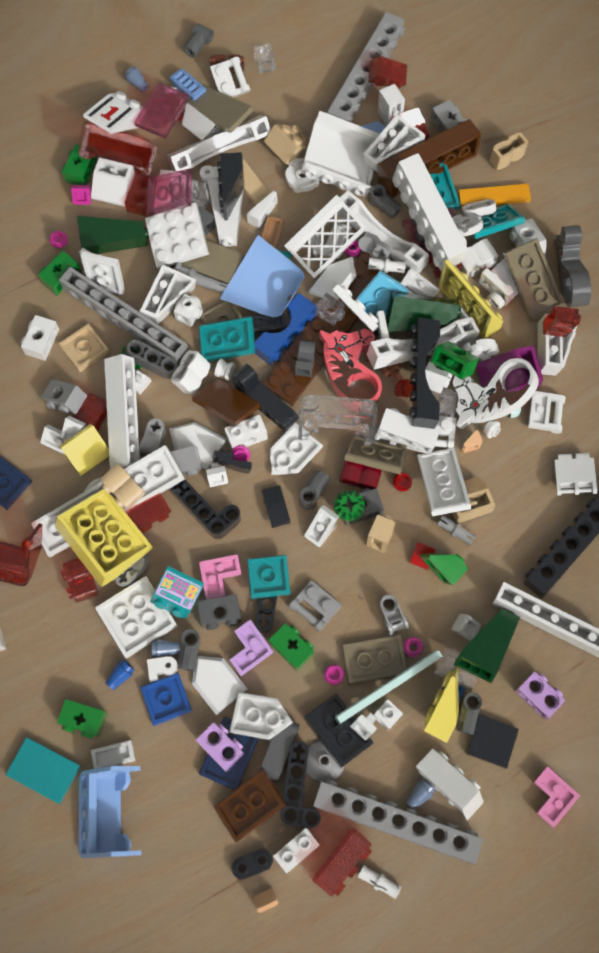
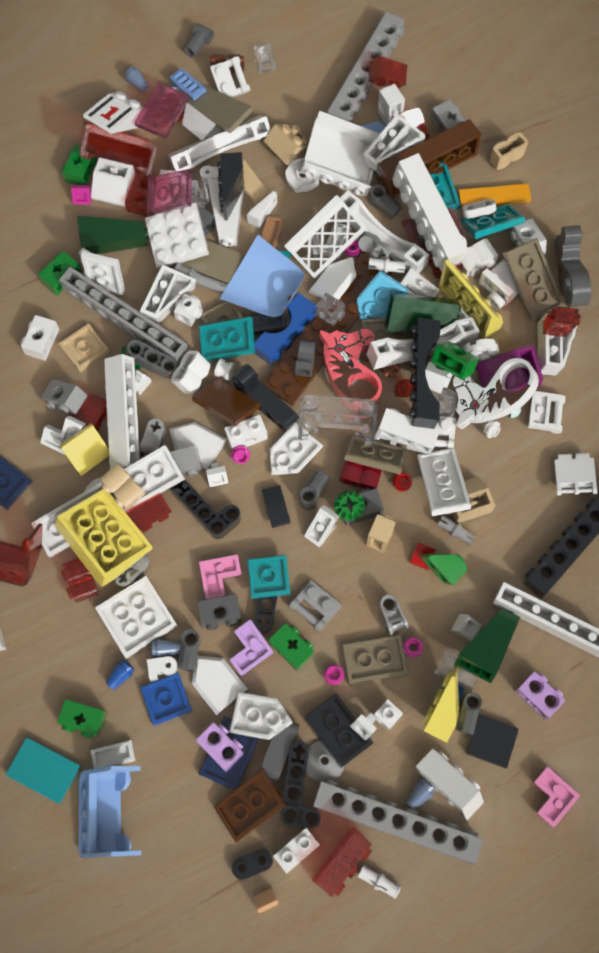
dark pink plate [50,231,68,248] -> none
teal slope [150,566,204,619] -> none
black slope [212,451,252,474] -> none
white plate [333,284,378,333] -> none
light aqua tile [335,650,443,724] -> none
white tile [376,310,389,339] -> none
white tile [452,213,483,236] -> none
light nougat slope [461,430,483,453] -> none

